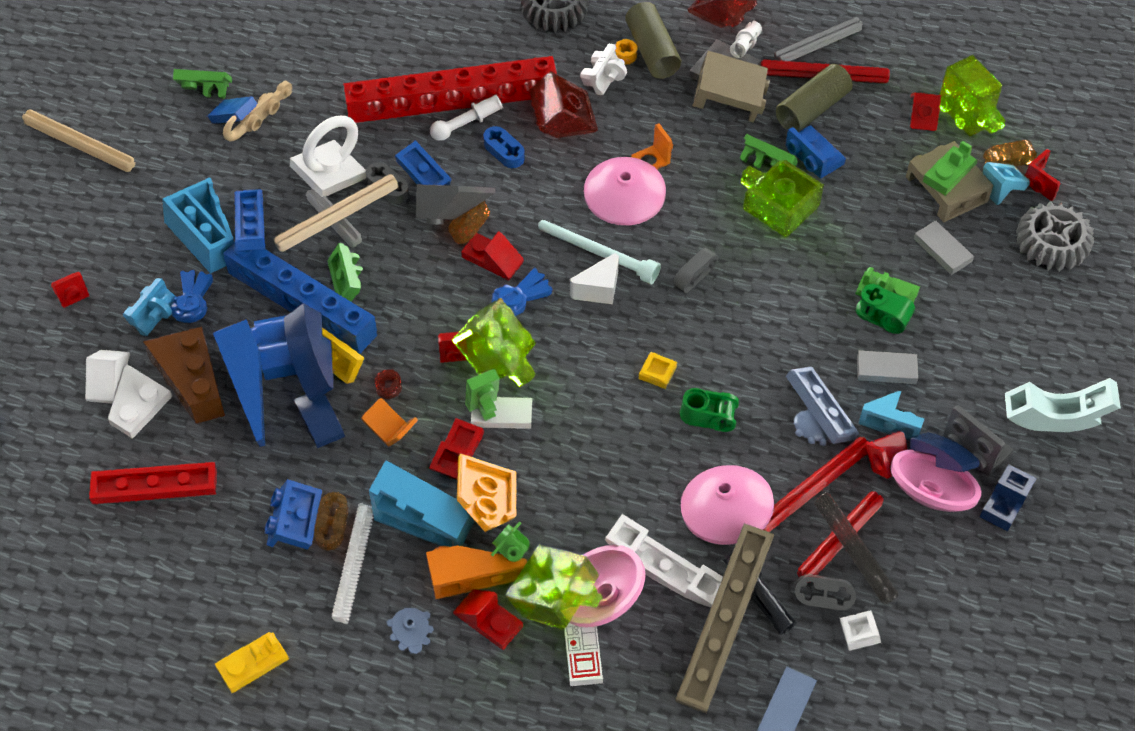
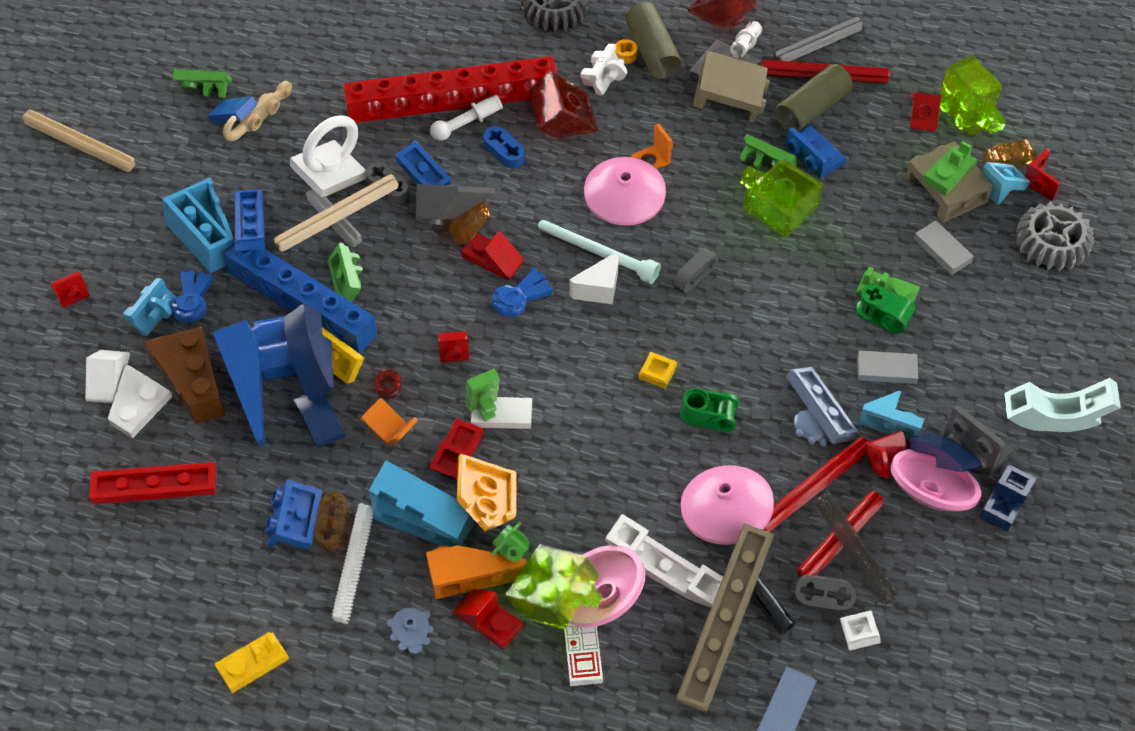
clear neon green hinge [452,298,536,387] -> none

